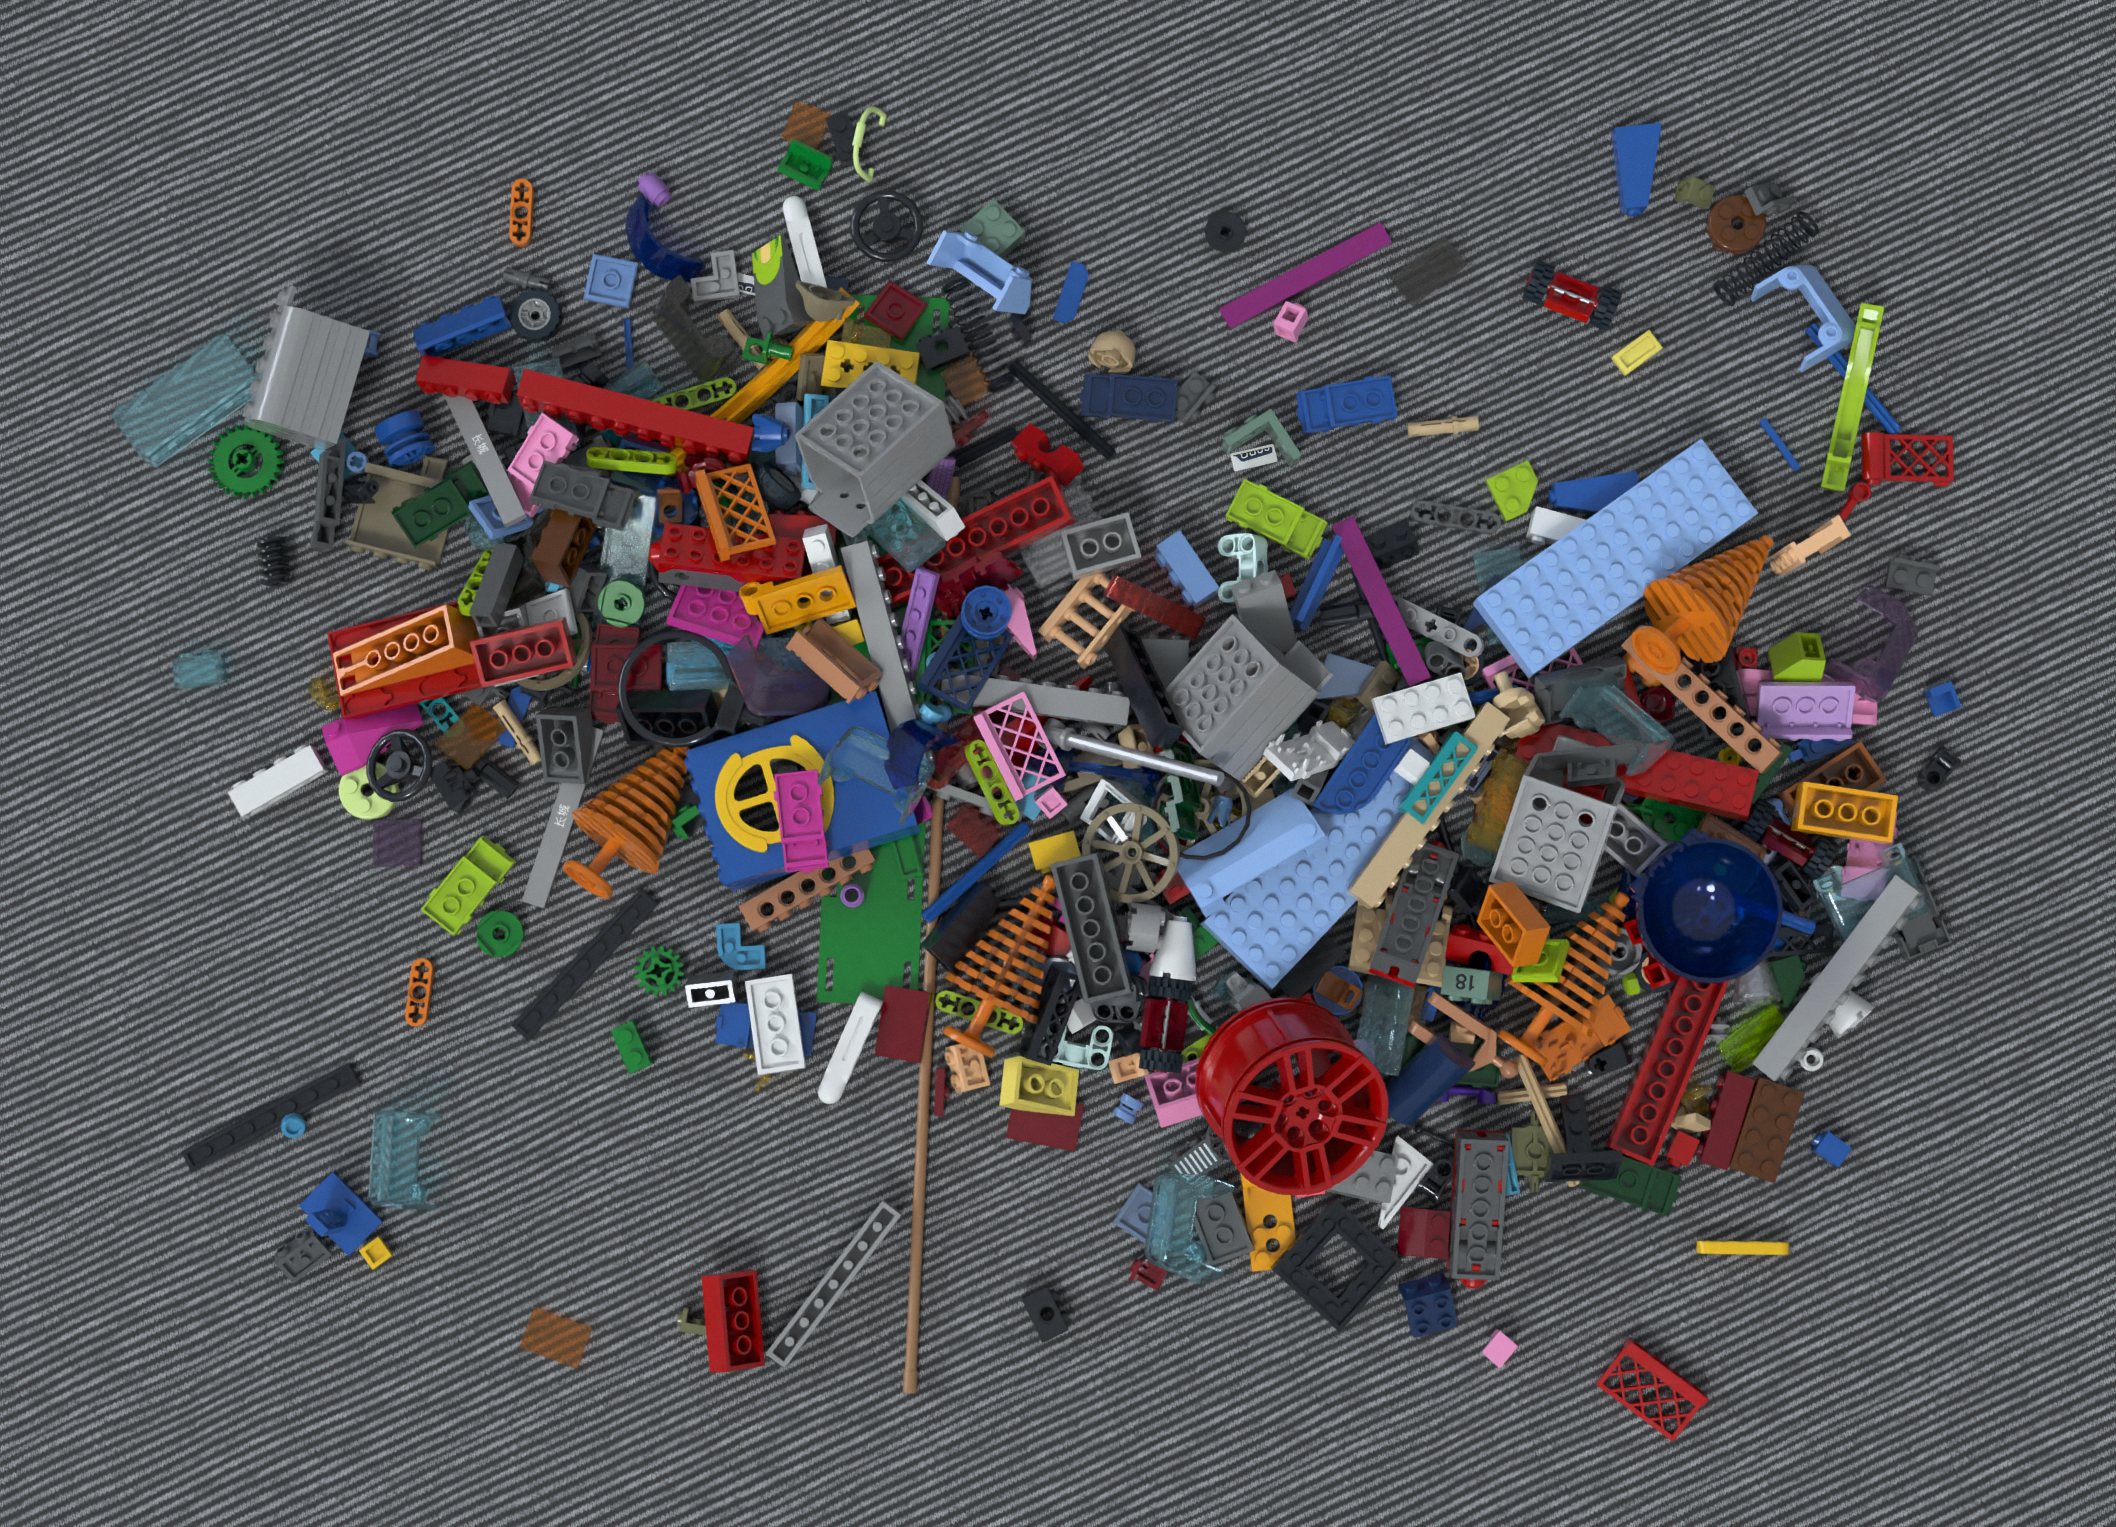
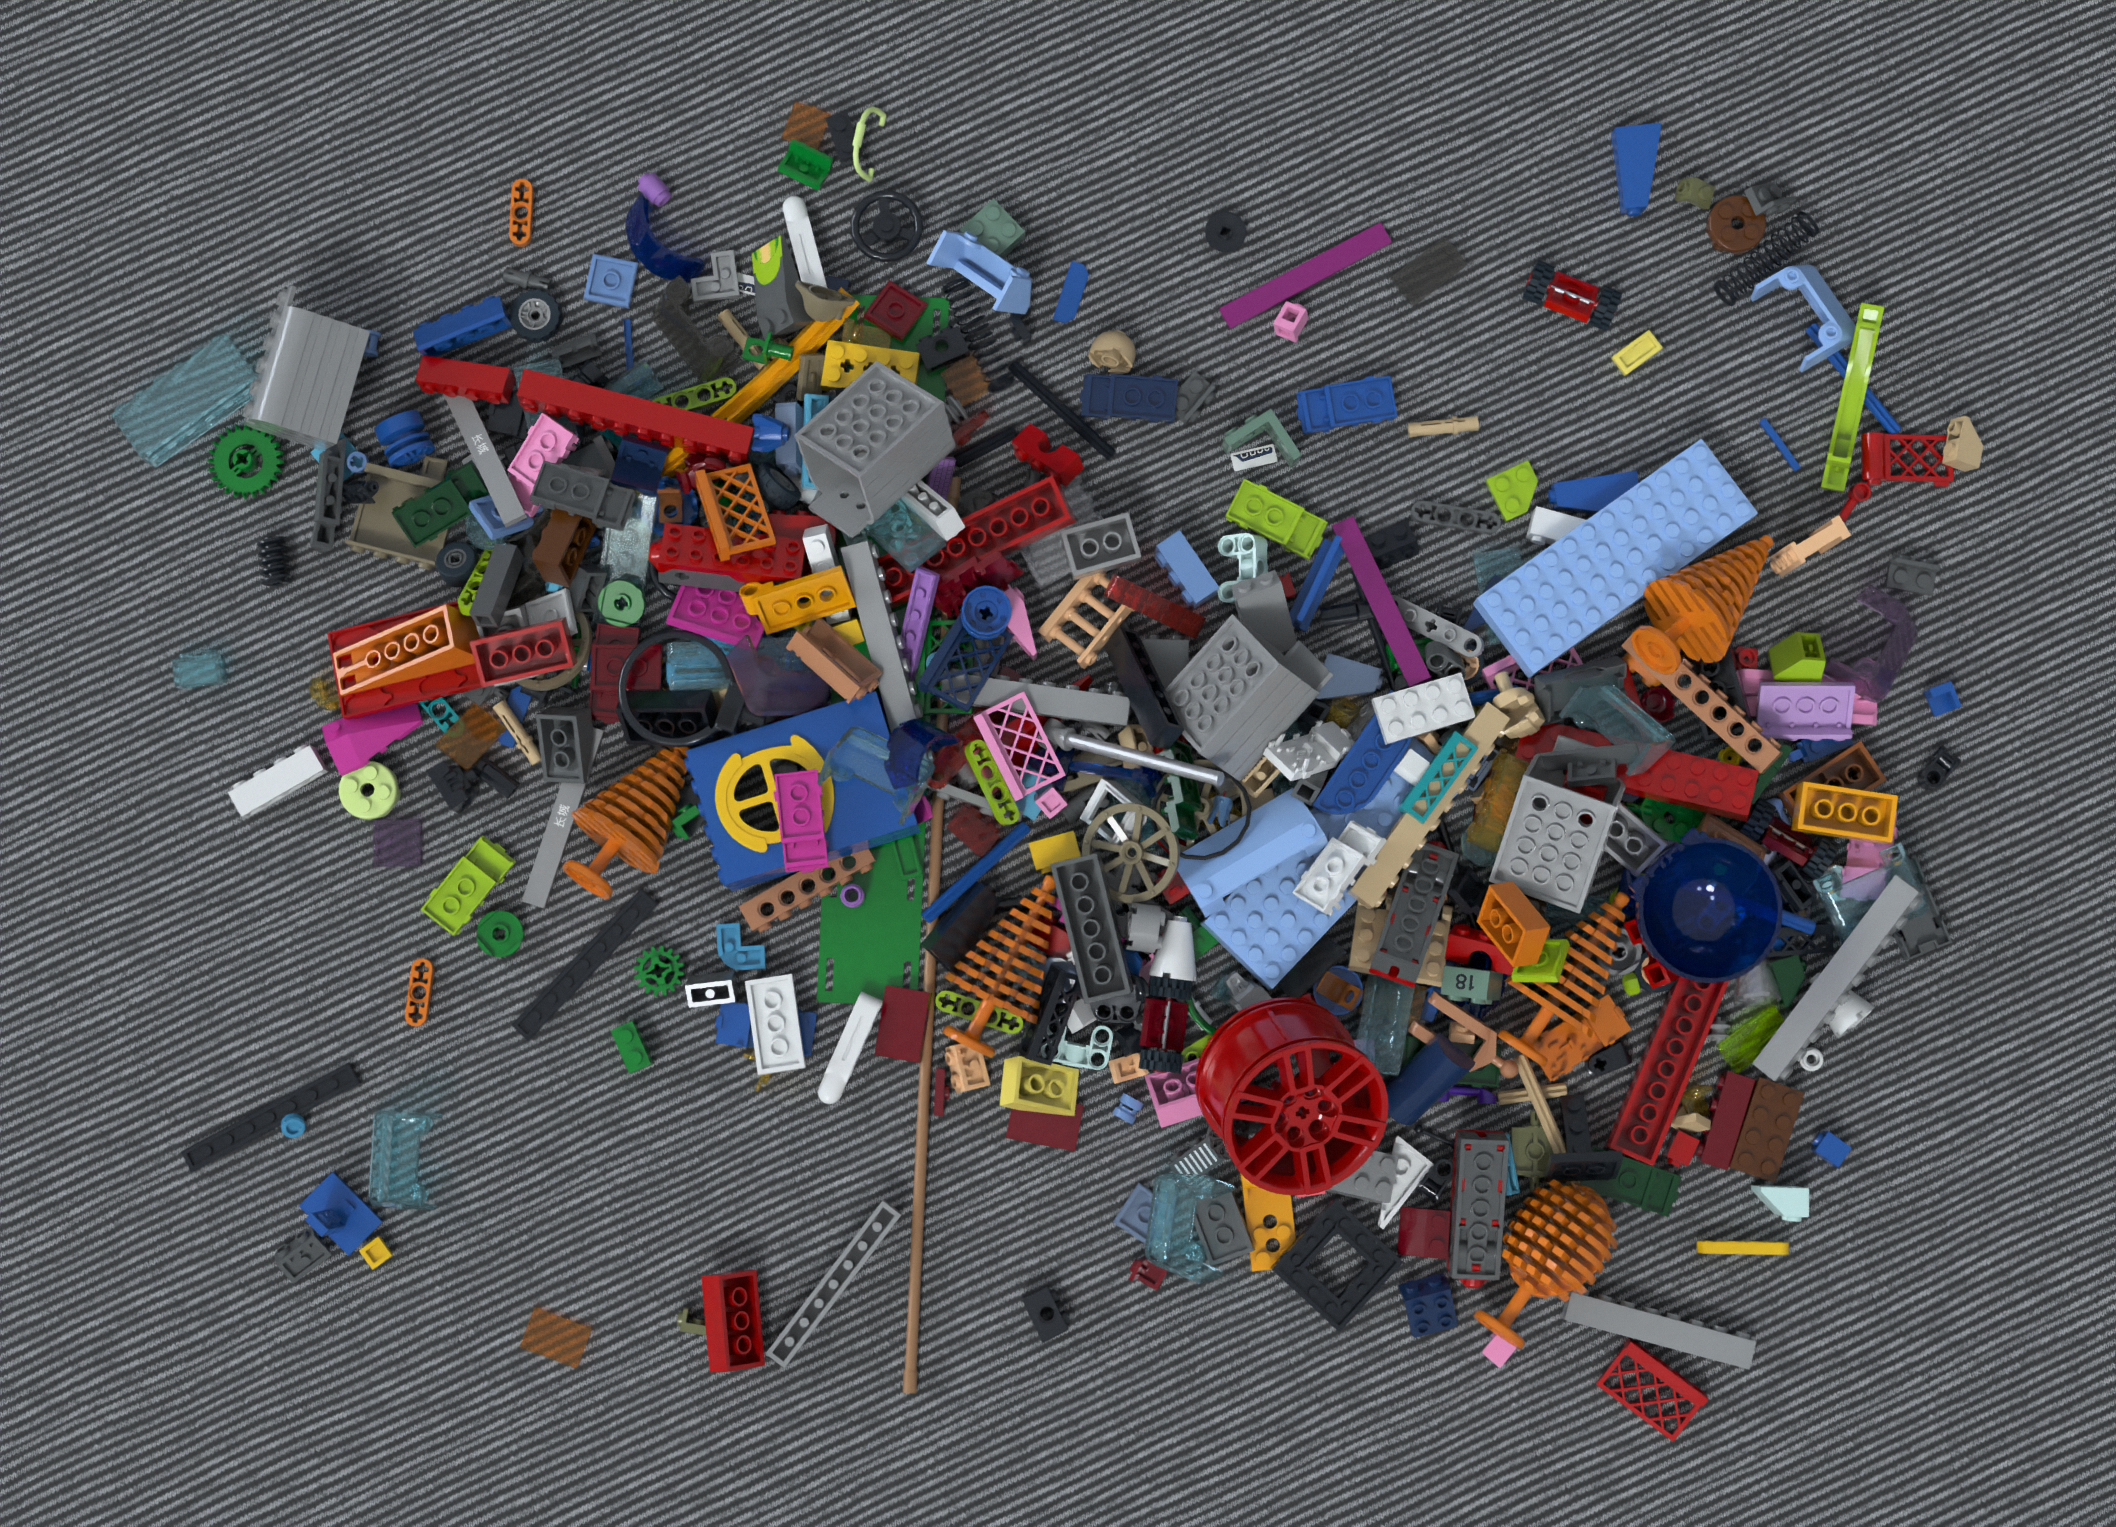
black piece [366,729,433,802] -> none
lime beam [586,447,677,475] -> none
medium azure plate [919,701,952,724] -> none
dark tan plate [1356,661,1400,712] -> none
none -> black wheel [435,542,479,587]
none -> white piece [1292,820,1387,916]
none -> orange plant [1473,1179,1618,1350]
none -> light grey brick [1561,1291,1756,1370]
none -> light aqua slope [1751,1185,1809,1222]
none -> tan slope [1942,416,1983,472]

